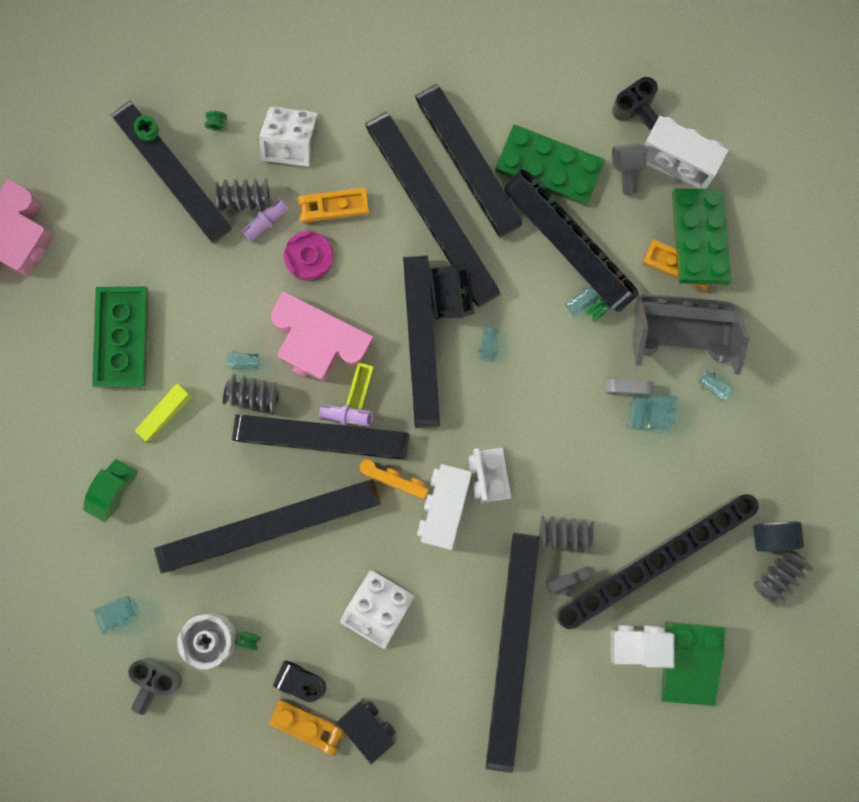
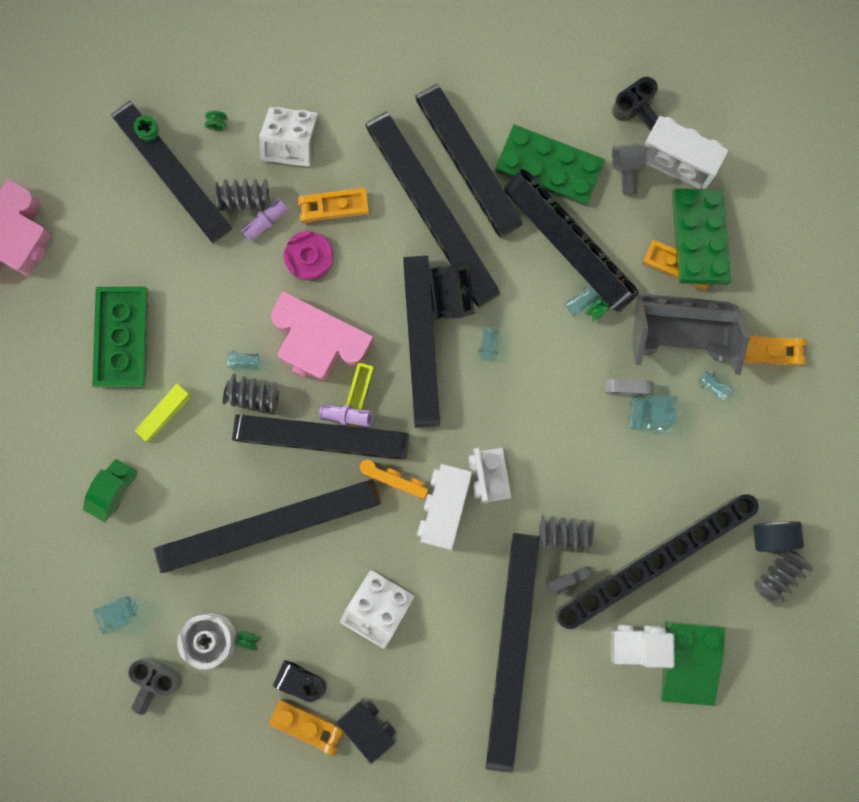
none -> light orange plate [743,336,807,366]

